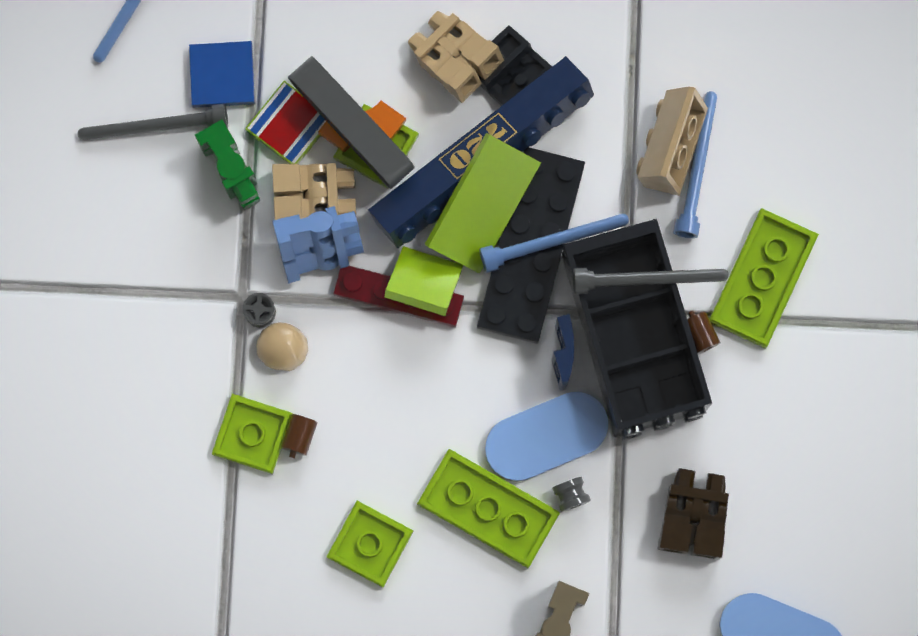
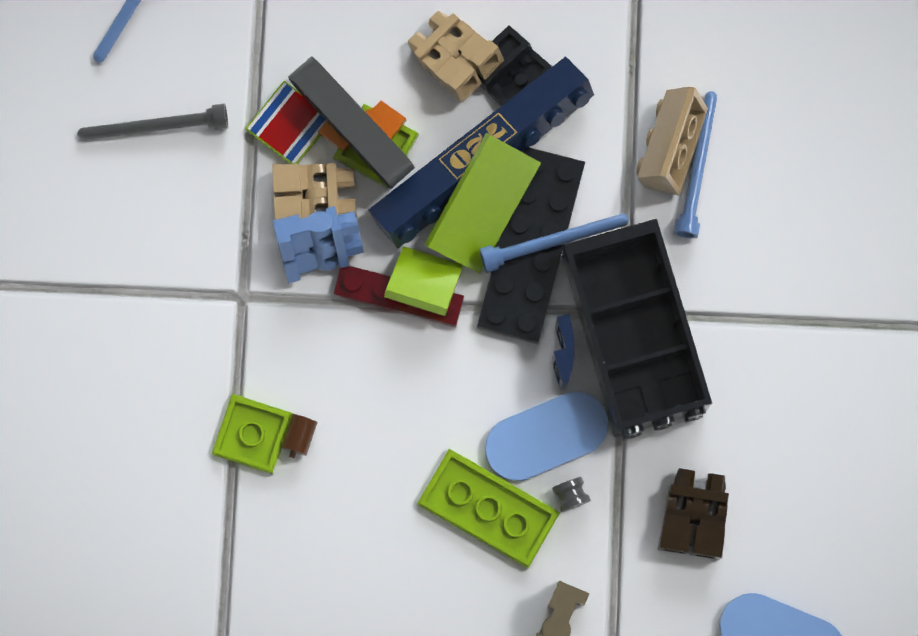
blue tile [189,41,255,108] -> none
green hips [195,119,261,210] -> none
dark grey wheel [243,293,276,328] -> none
tan hair [256,322,309,371] -> none
lime tile [327,500,414,588] -> none
dark grey piece [573,268,729,294] -> none
reddish brown piece [687,310,721,354] -> none
lime tile [710,208,819,349] -> none

